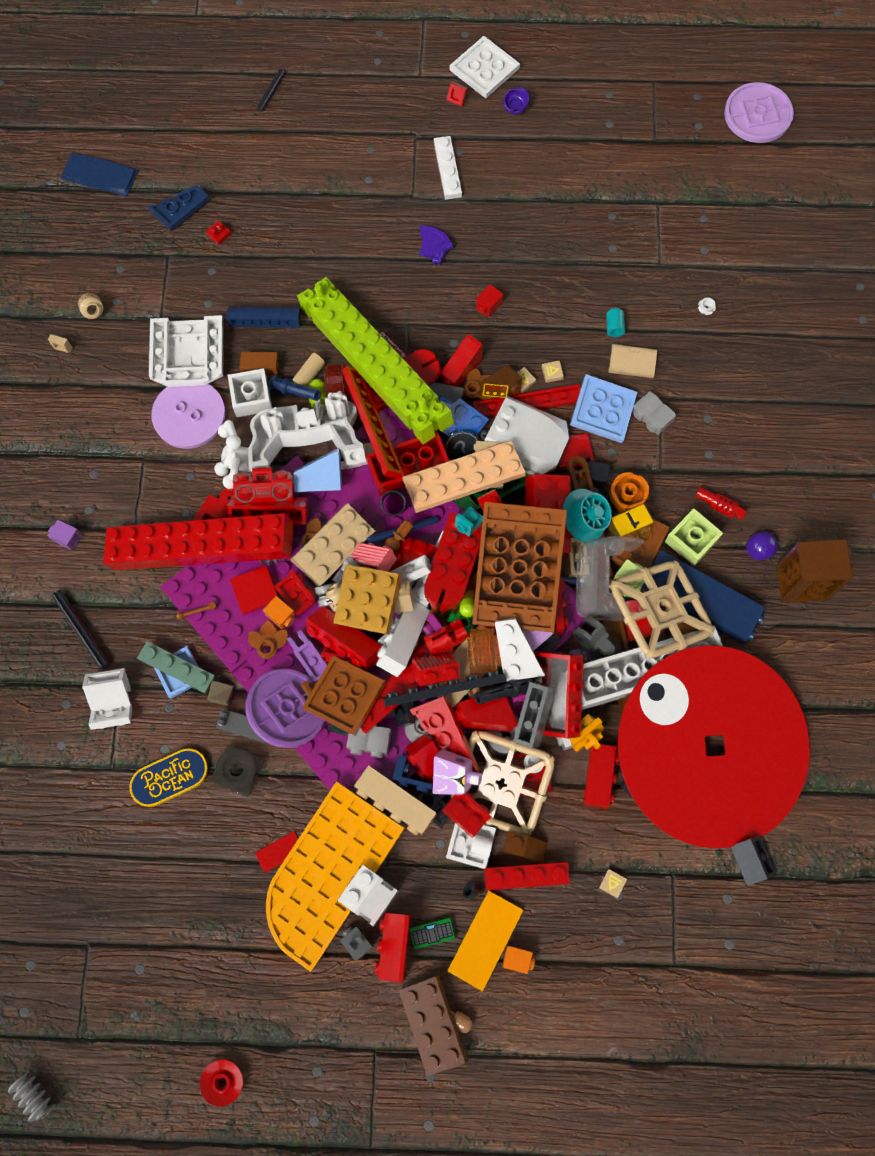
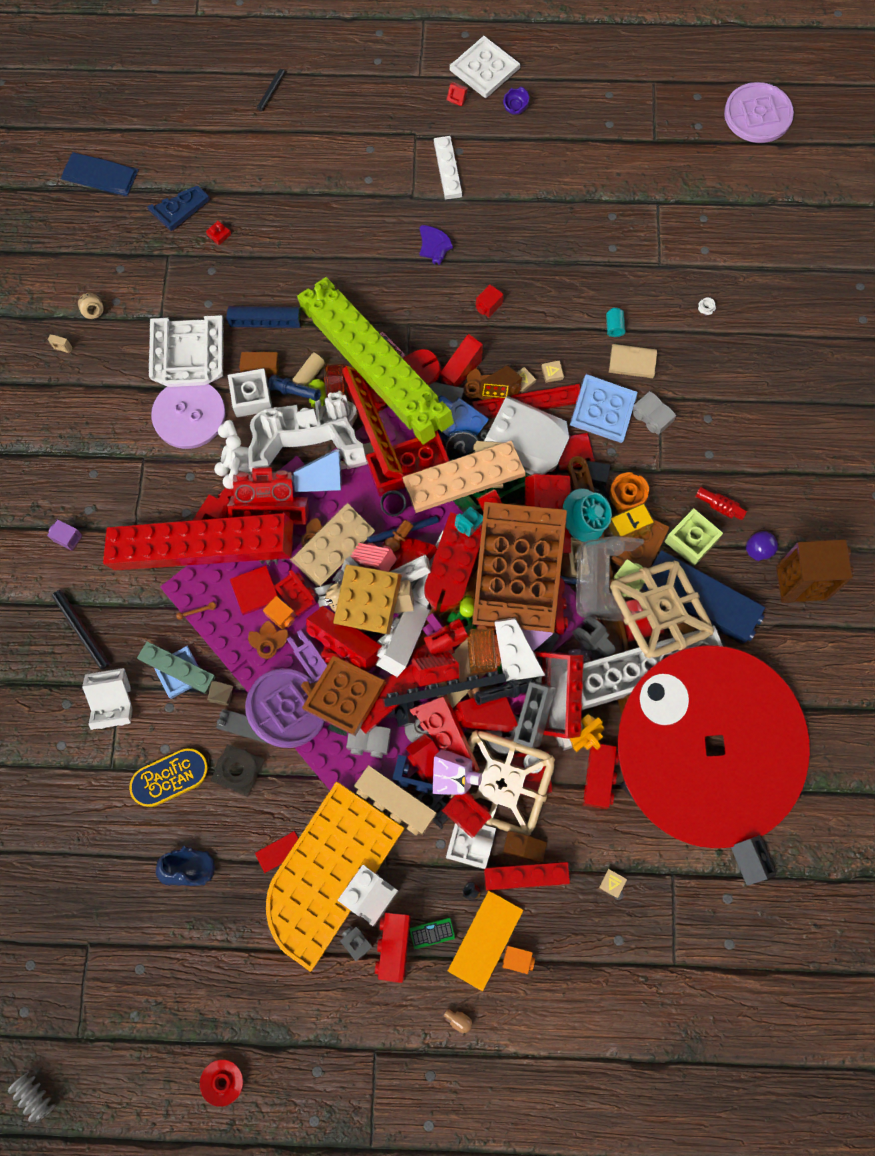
reddish brown plate [398,976,468,1077] -> none
none -> dark blue piece [156,846,215,886]

